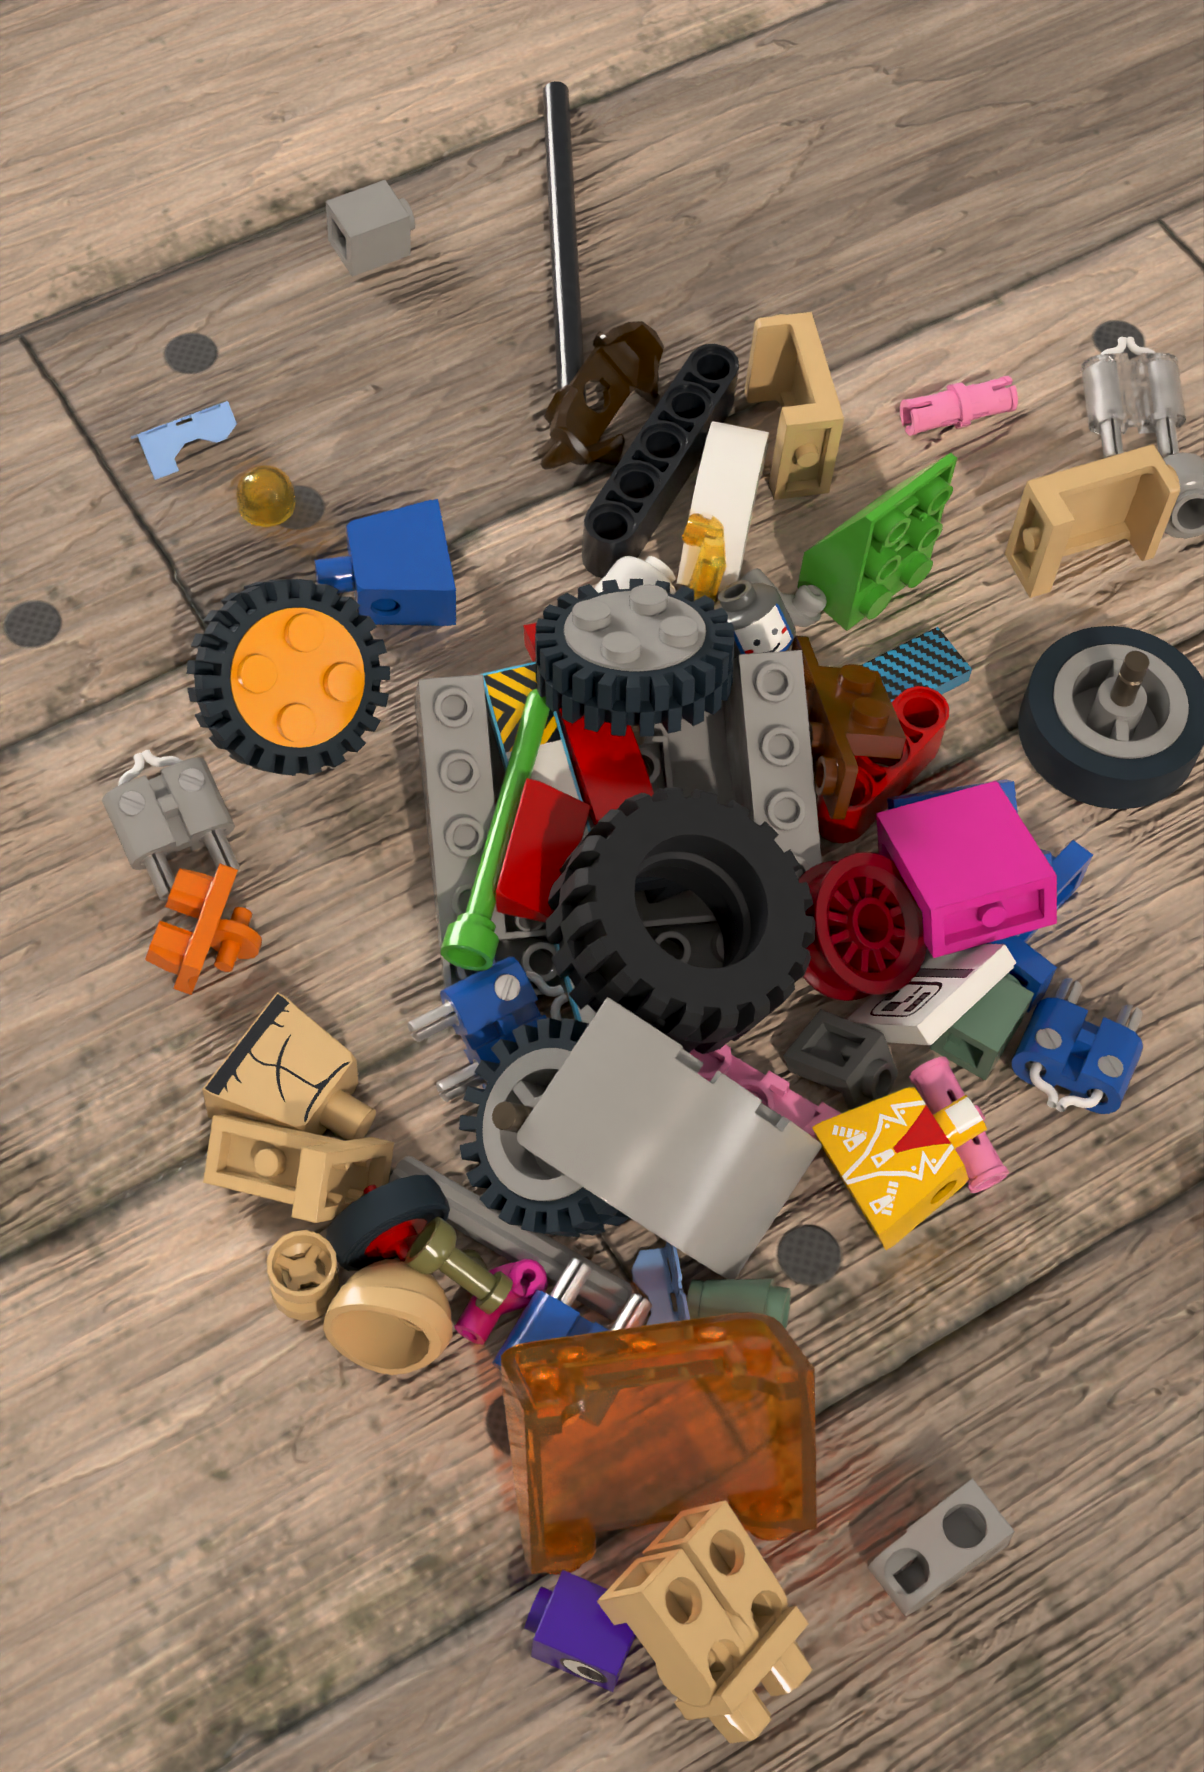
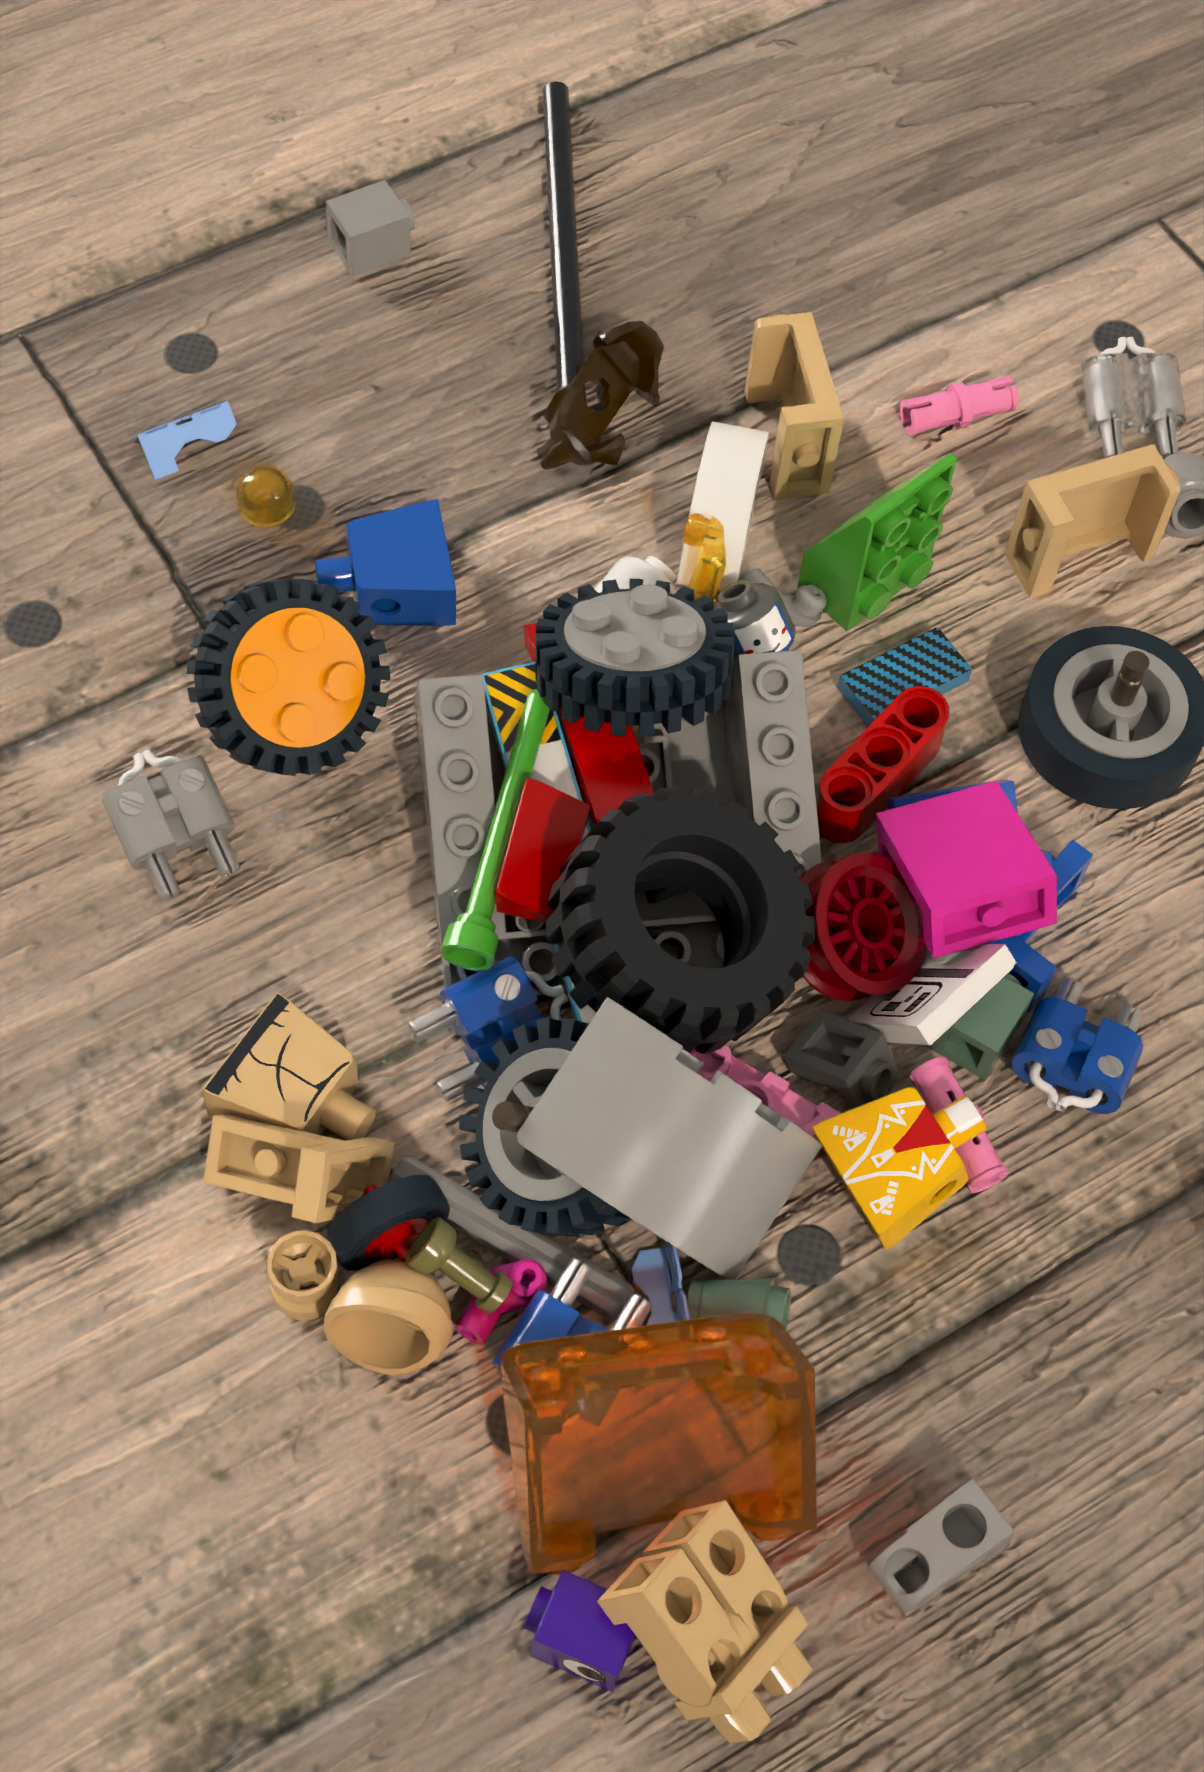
orange hips [145,863,262,995] -> none
black beam [582,344,739,578] -> none
reddish brown bracket [791,635,906,820] -> none

